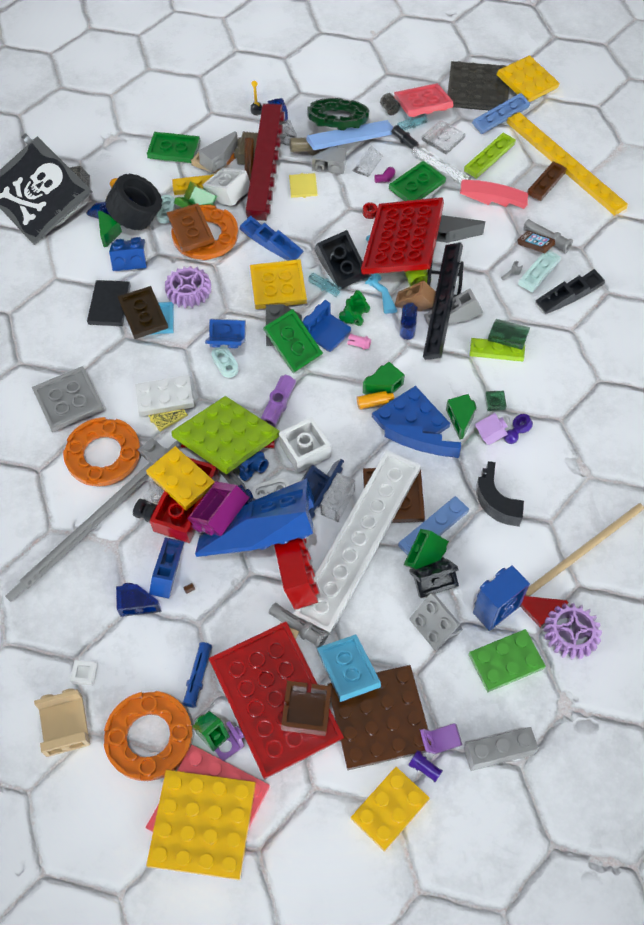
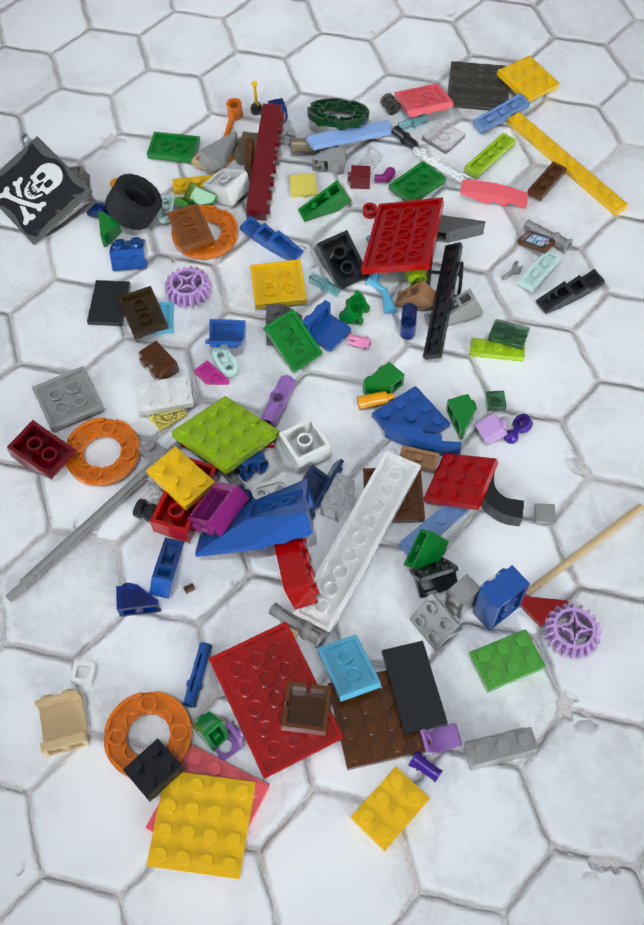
none -> dark red slope [7,420,77,480]
none -> black plate [123,738,185,802]
none -> reddish brown brick [138,340,179,380]
none -> dark pink tile [194,360,230,385]
none -> orange piece [222,98,243,138]
none -> green slope [298,180,352,222]
none -> dark red brick [347,165,371,189]
none -> black tile [381,640,448,735]
none -> medium nougat plate [400,445,440,473]
none -> red plate [423,453,498,510]
none -> light grey brick [445,574,480,619]
none -> light grey tile [534,503,556,525]

